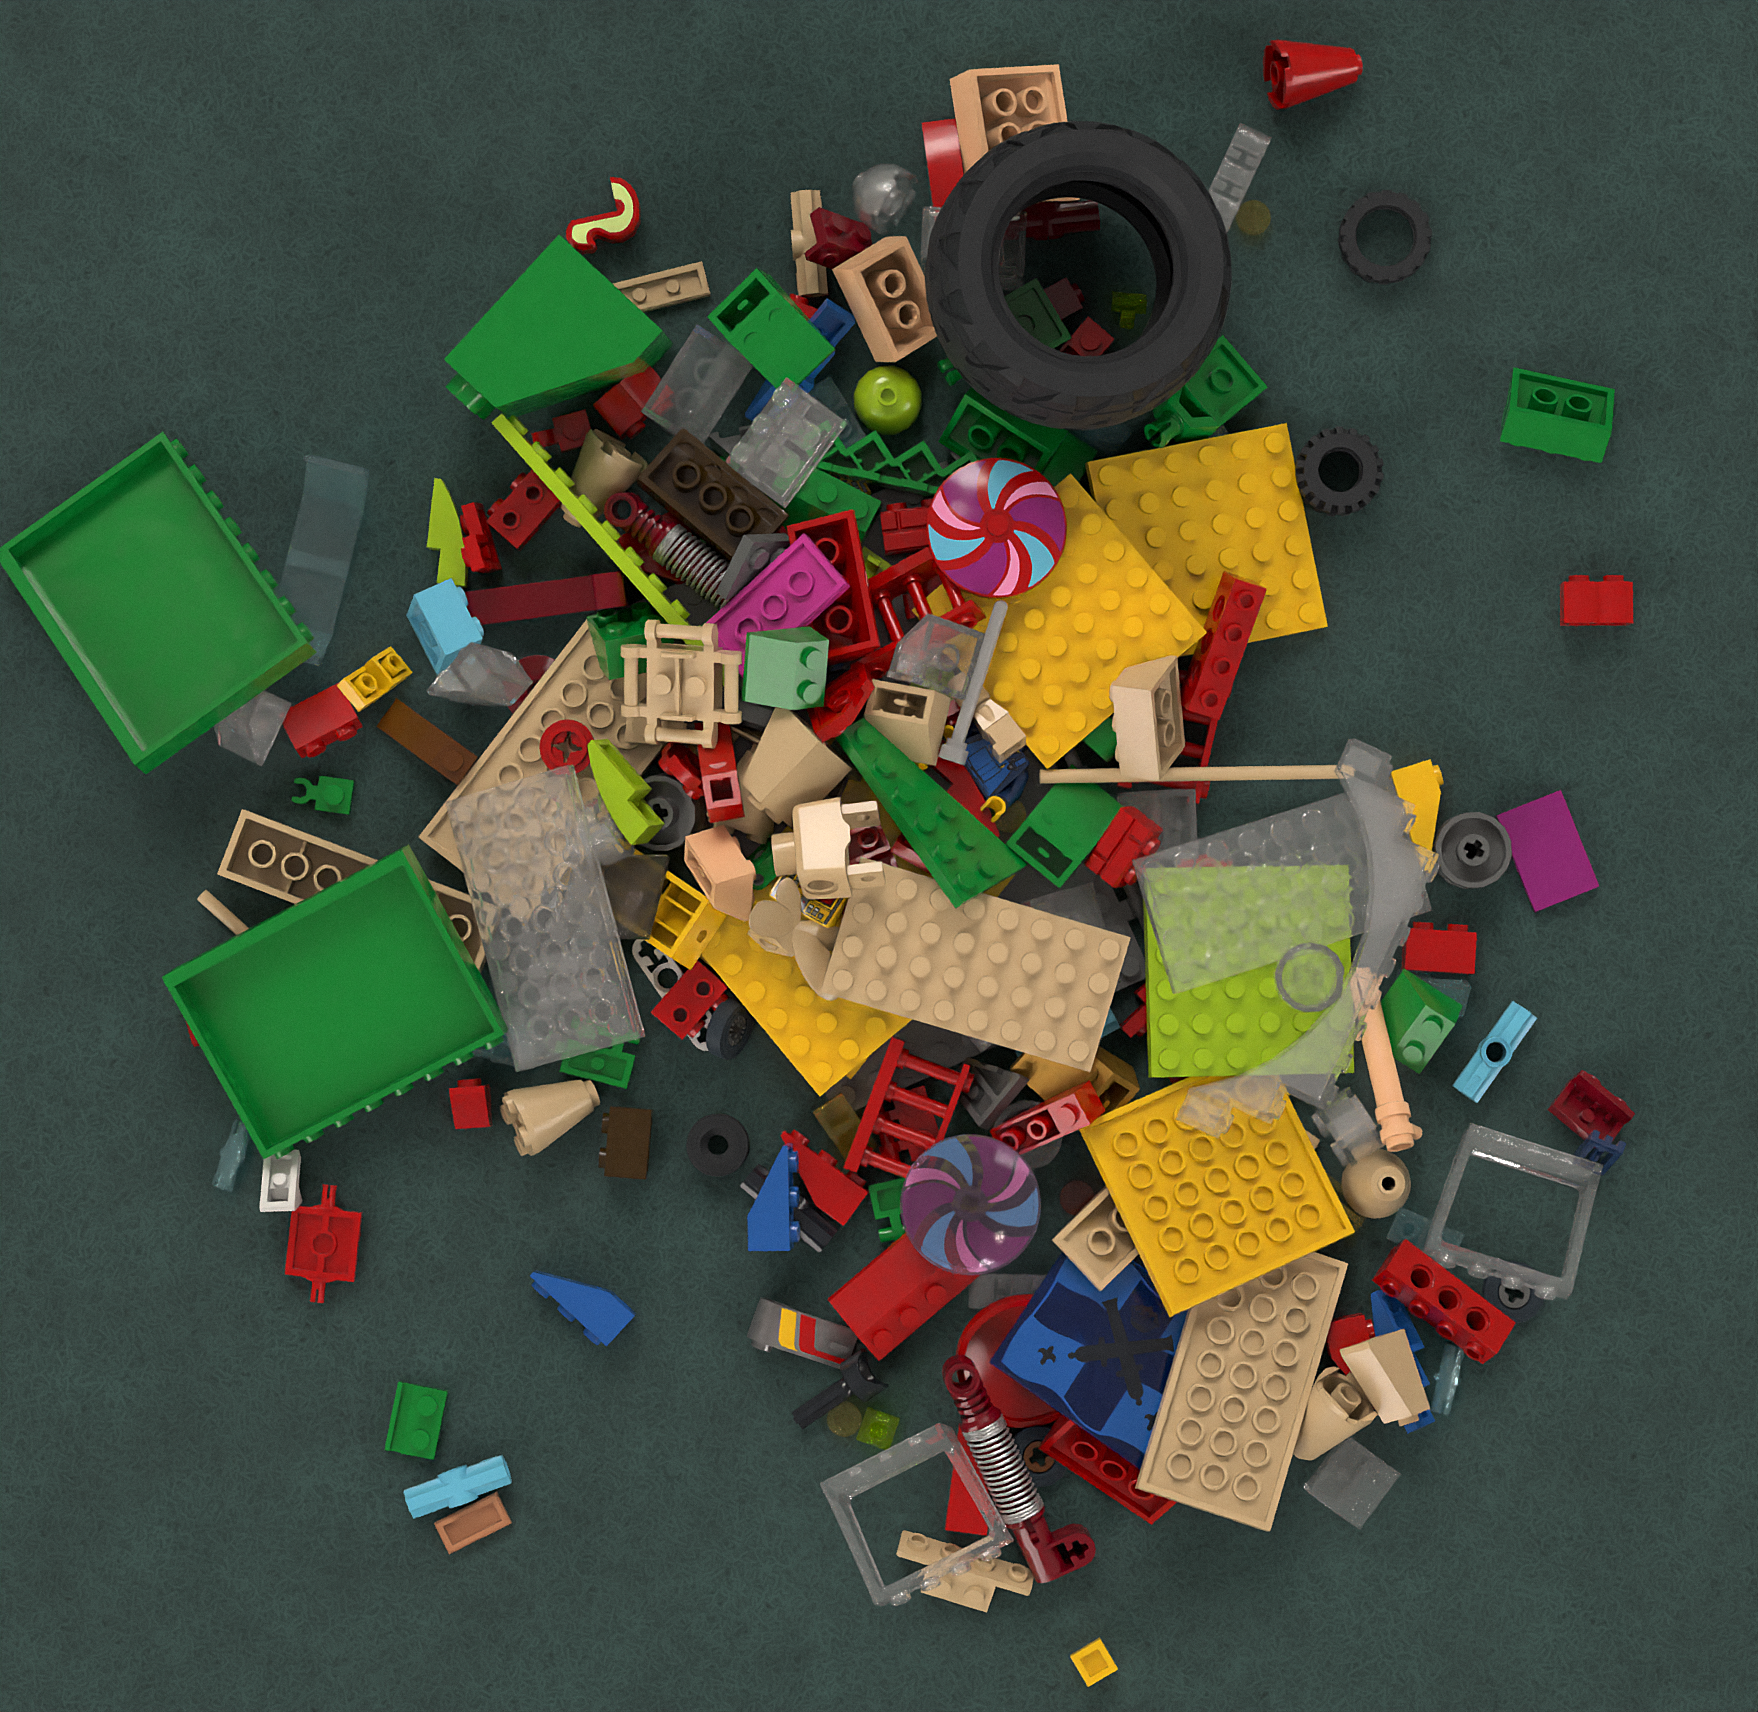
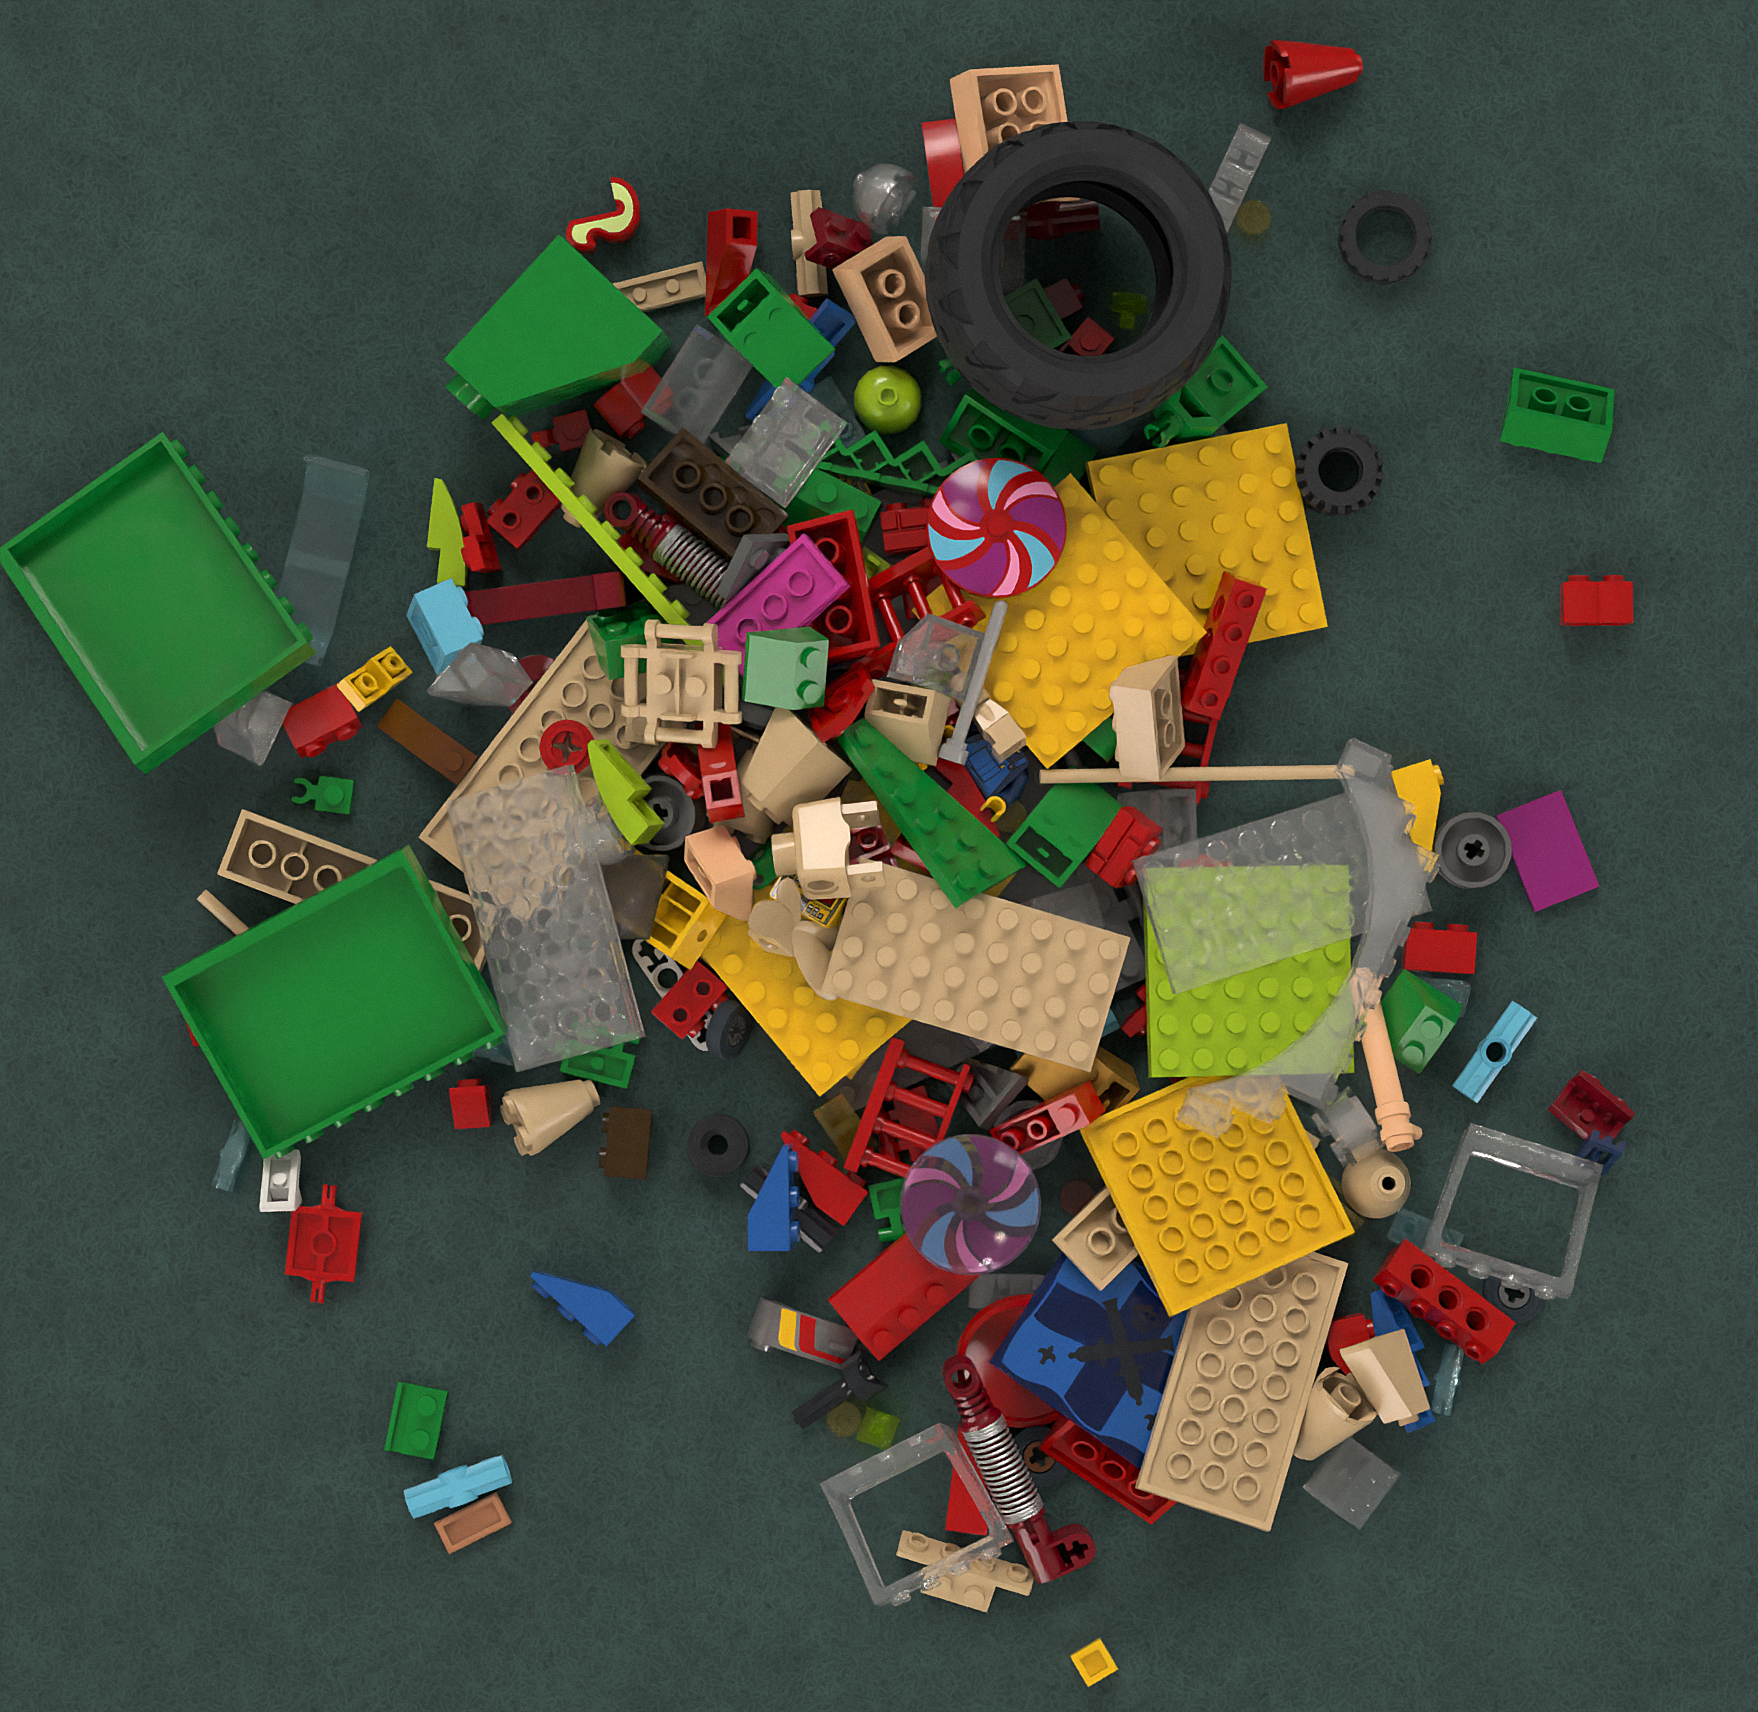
clear cylinder [1273,943,1344,1012] -> none
none -> red slope [705,208,758,316]

